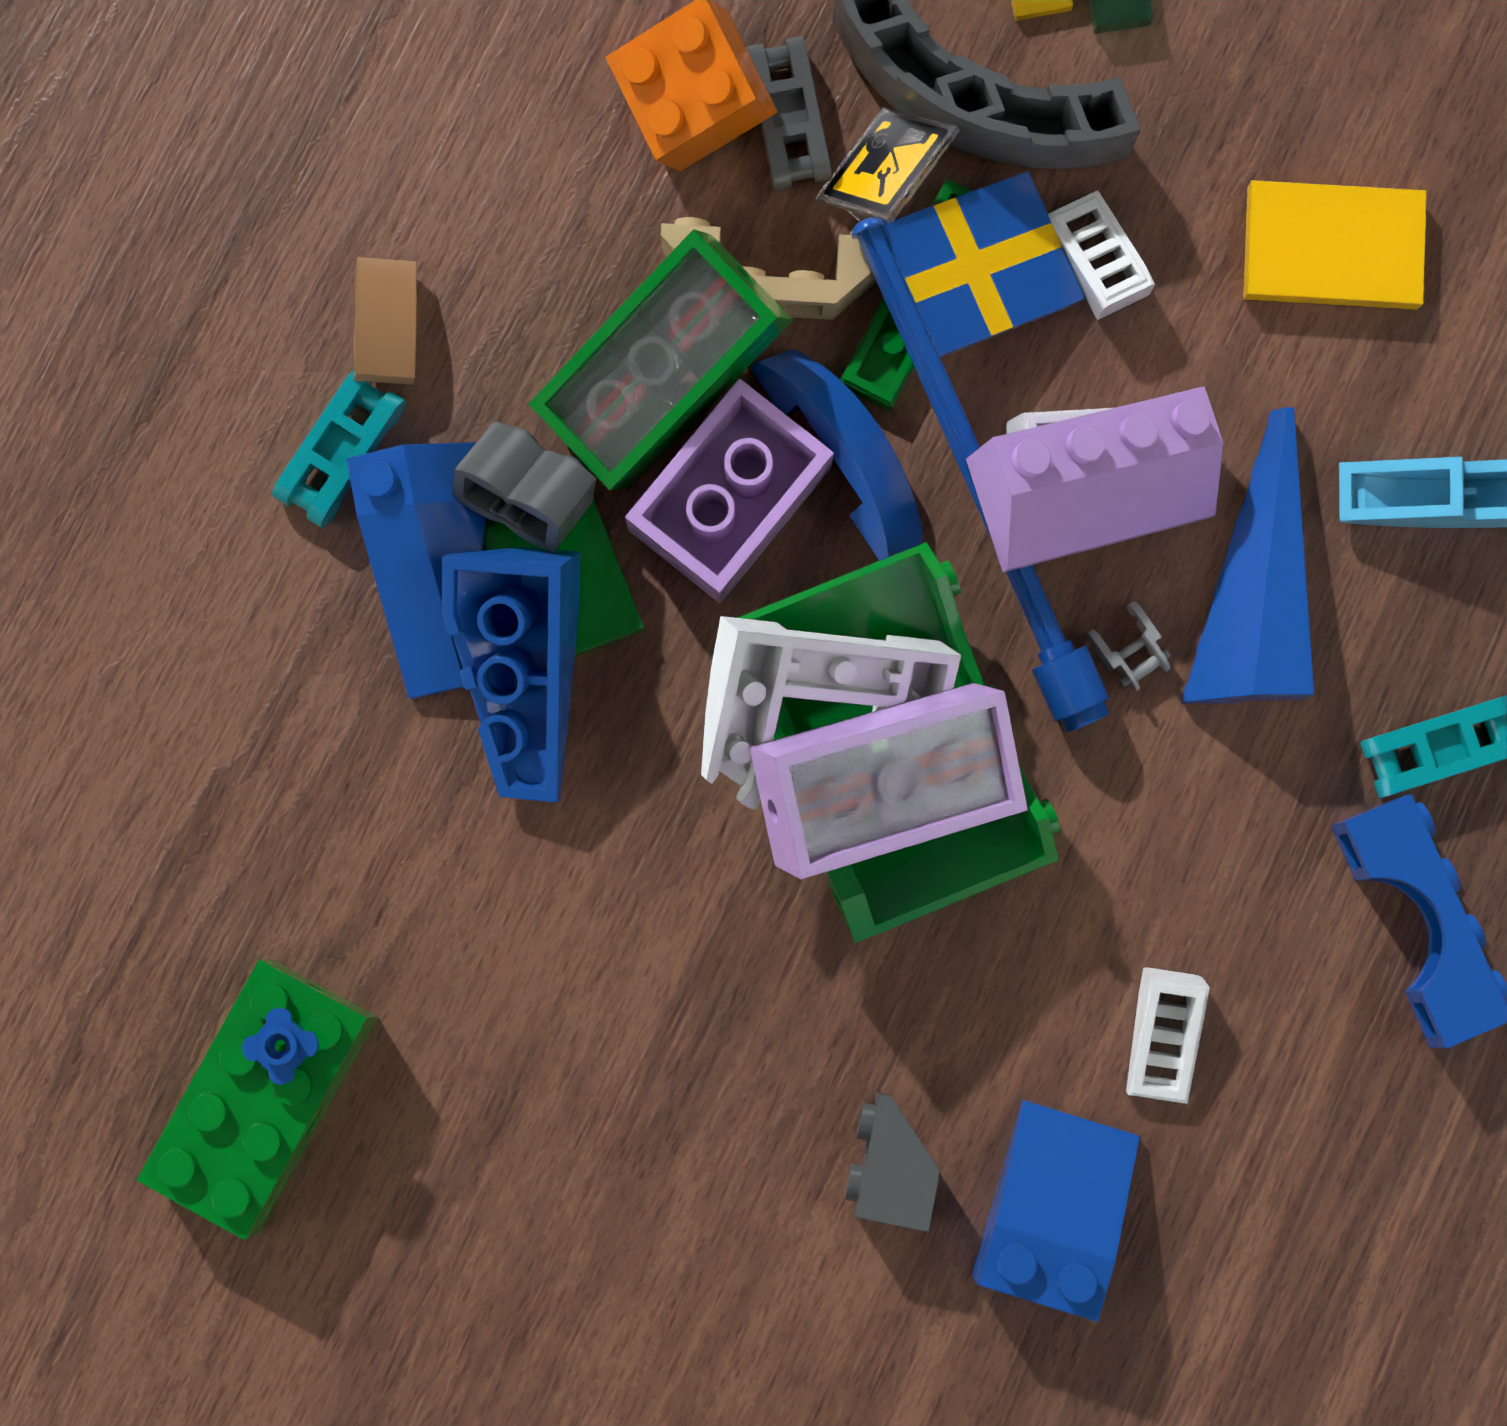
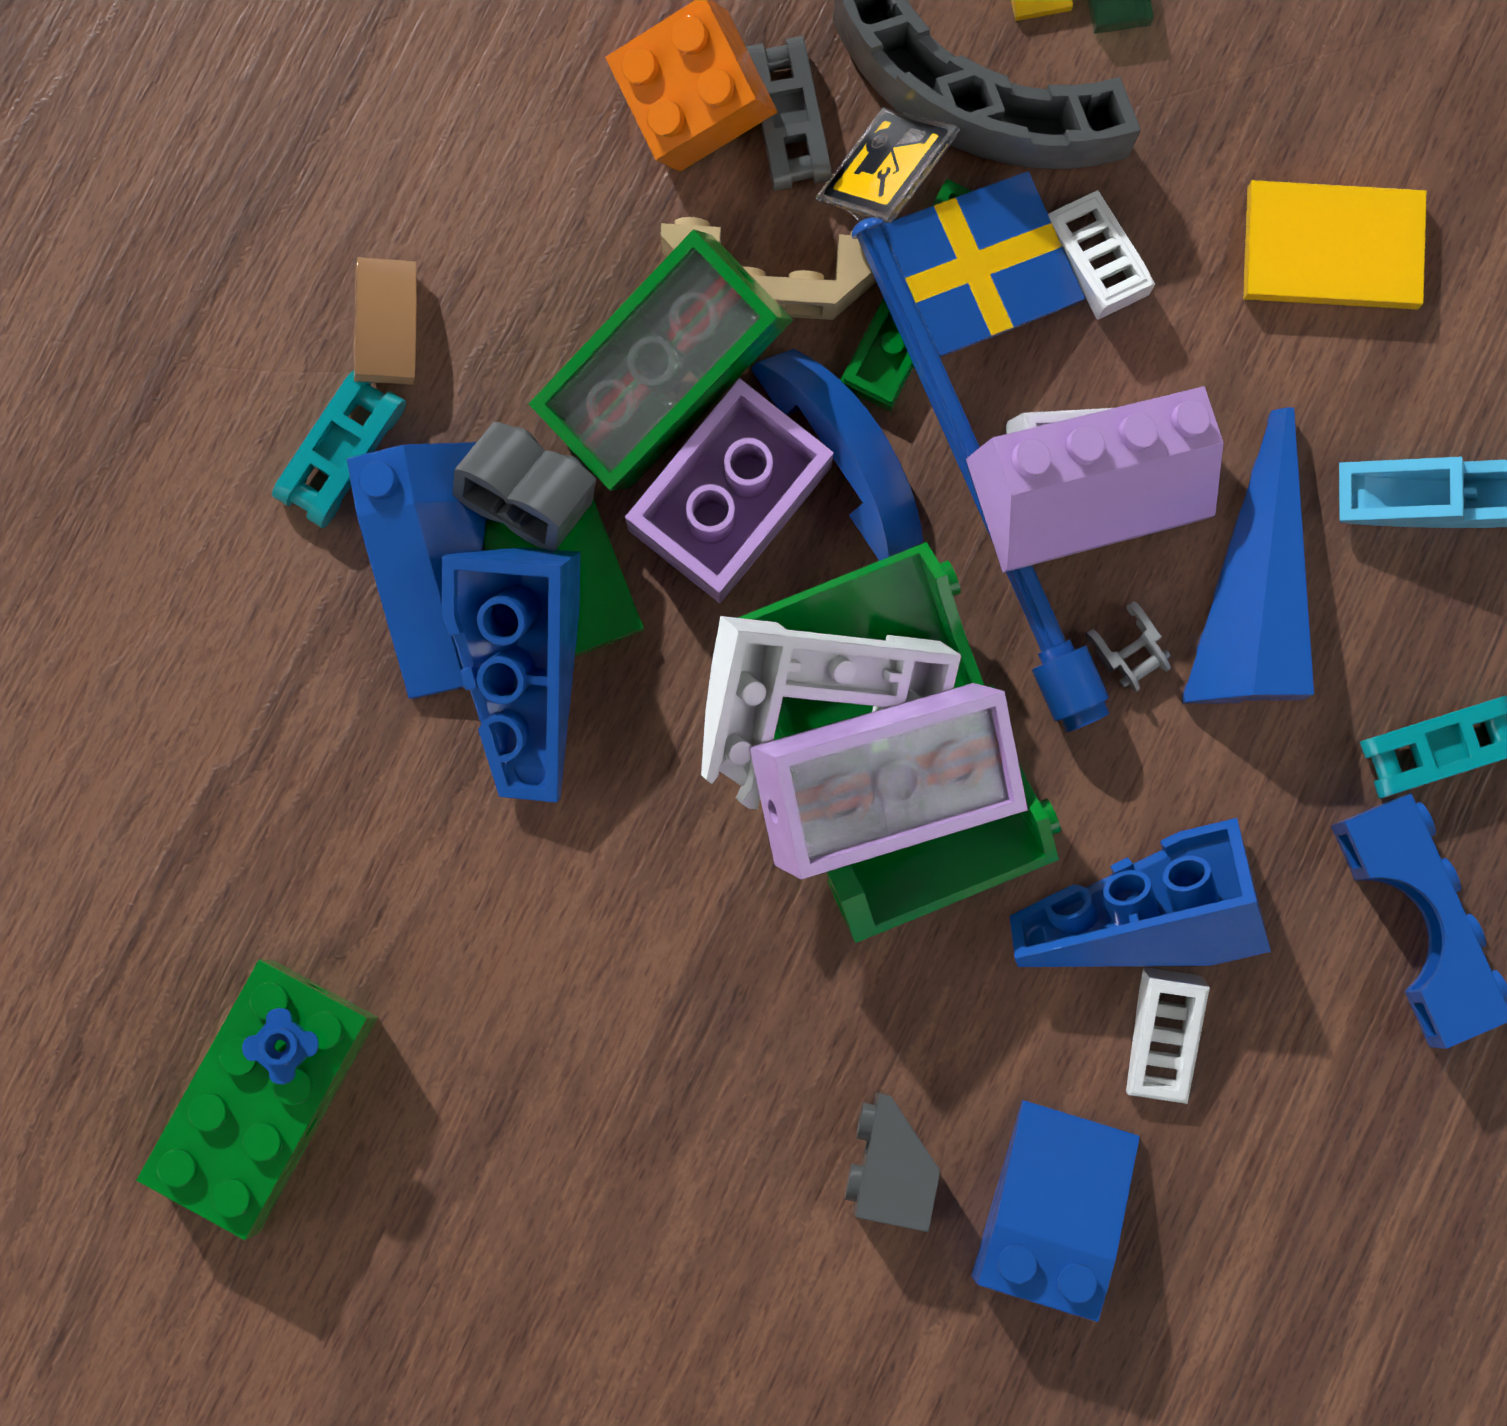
none -> blue wedge [1010,818,1271,967]

